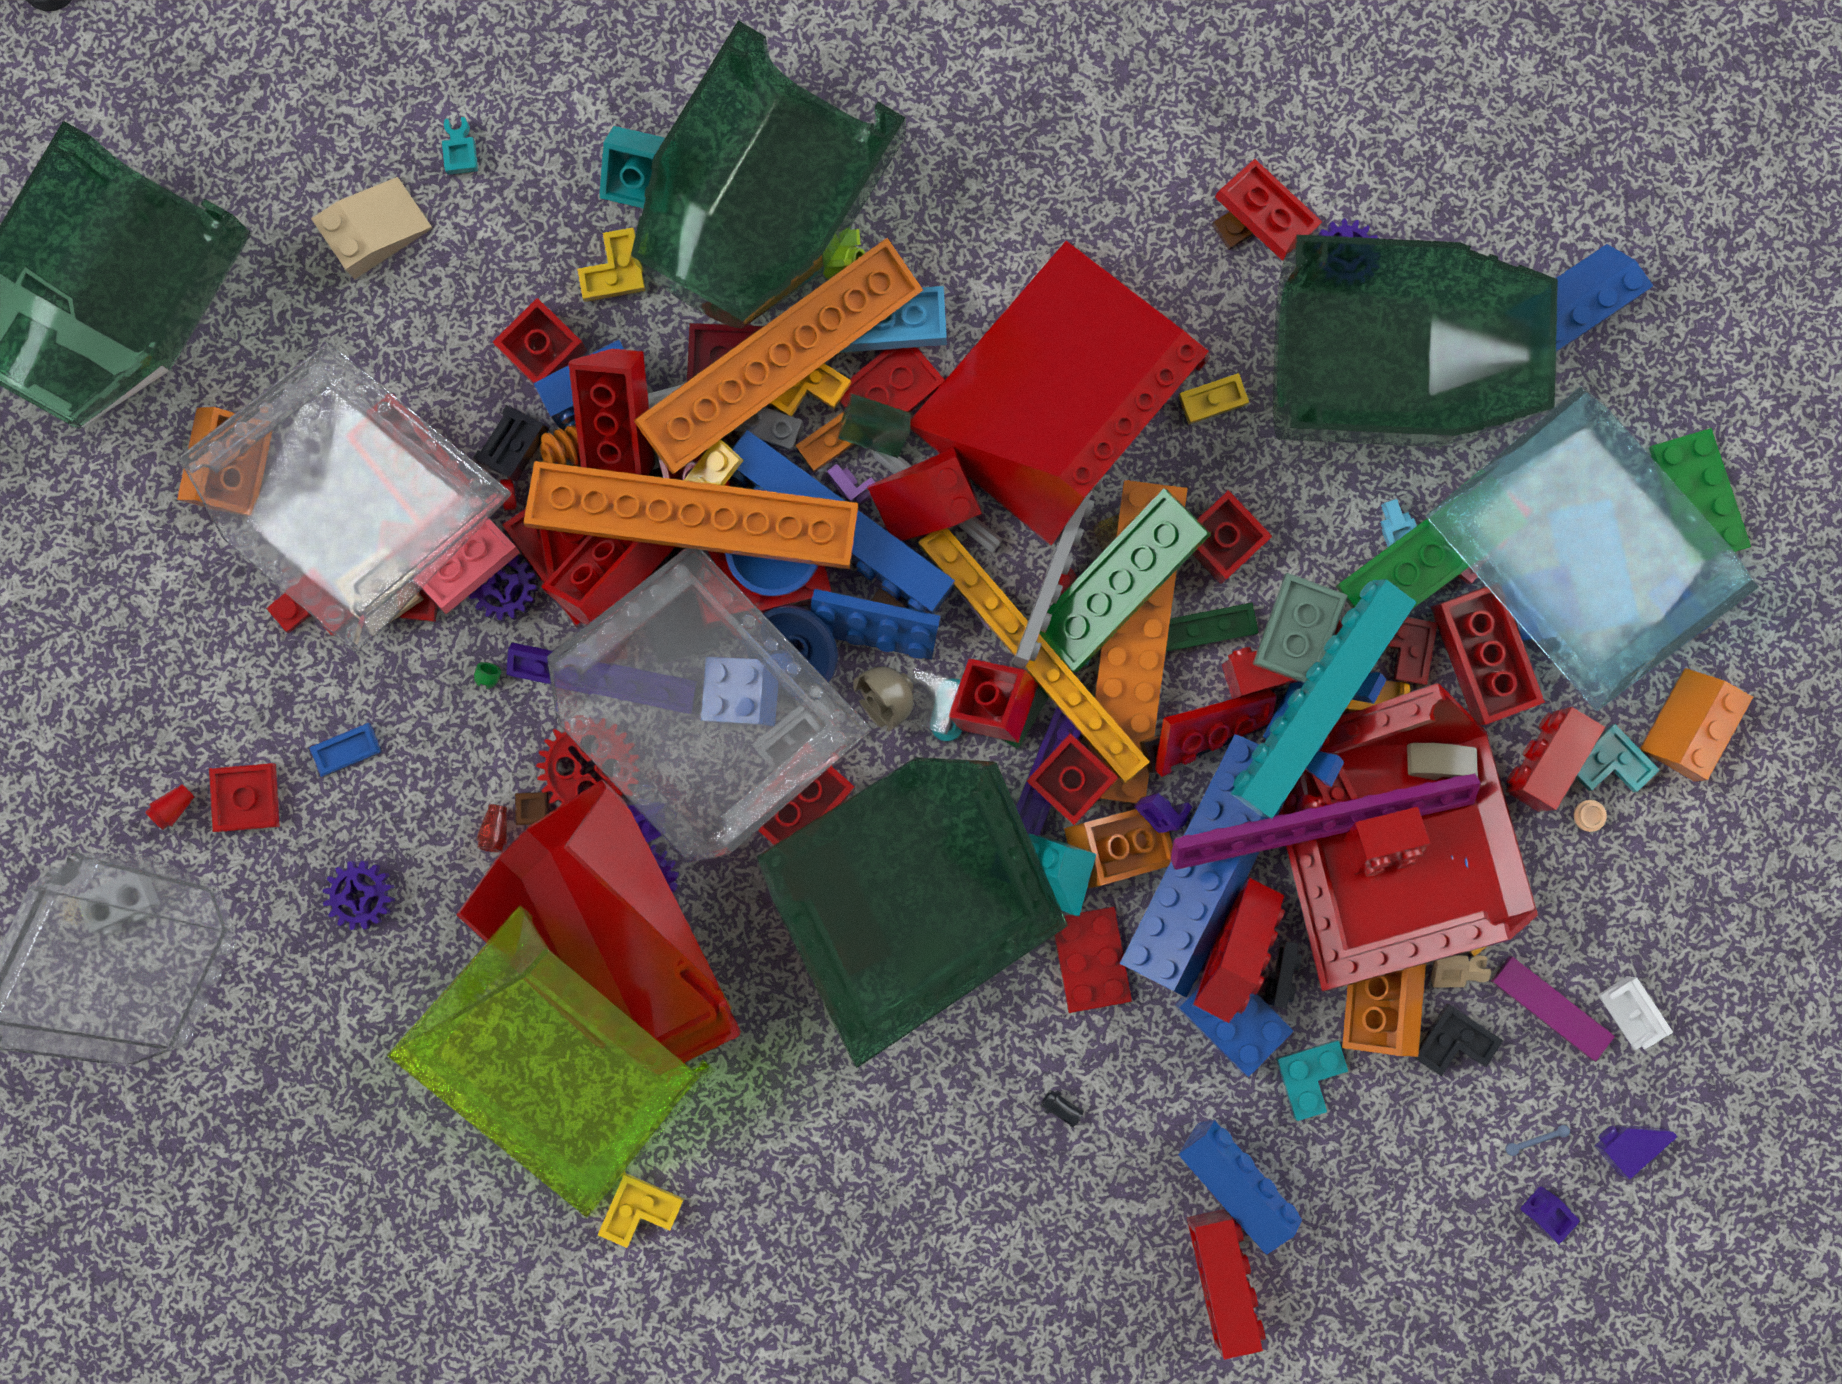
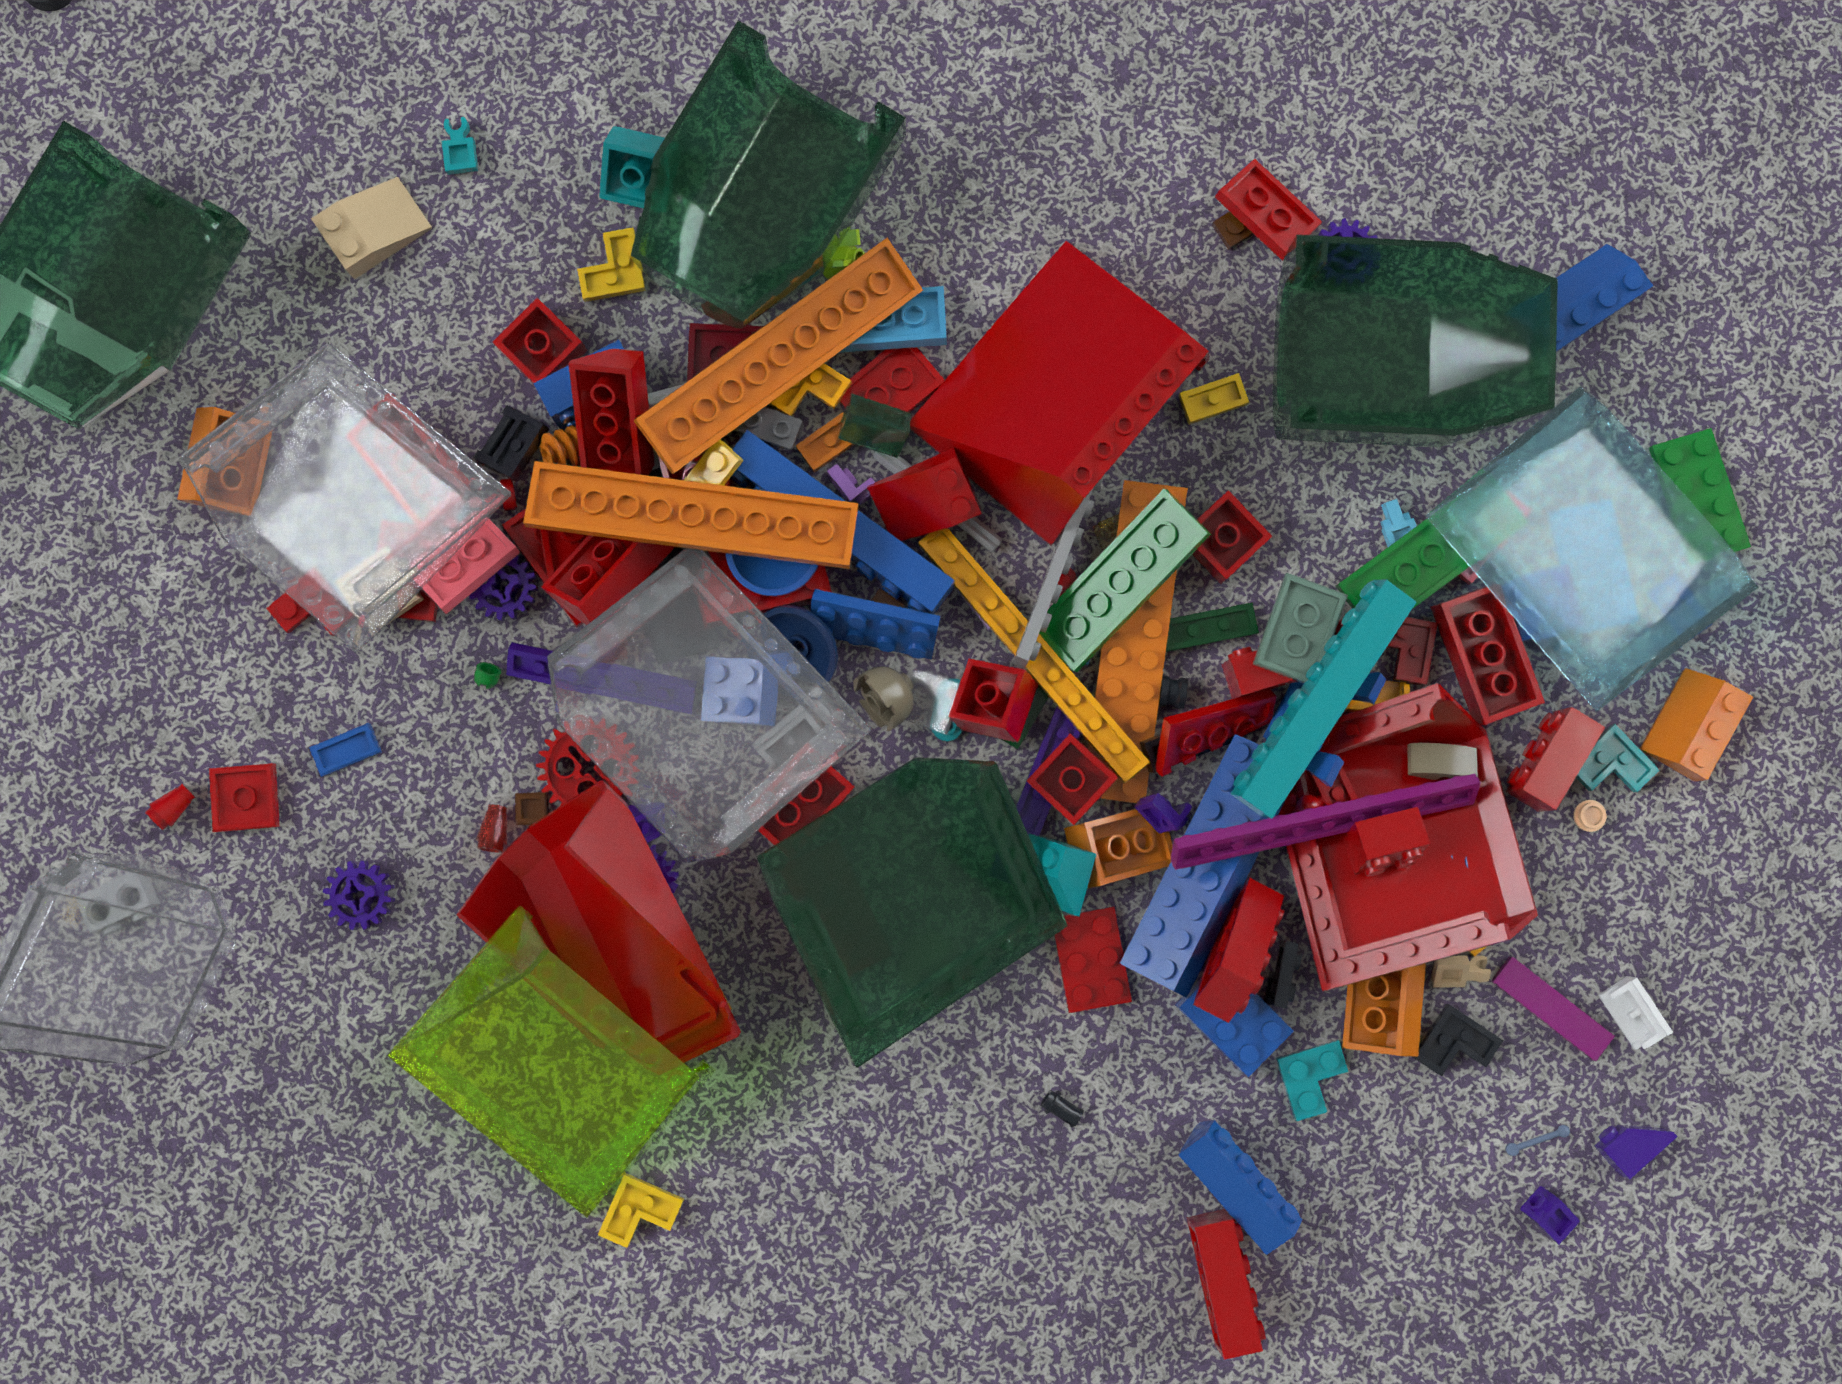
none -> black wheel [1158,675,1188,709]

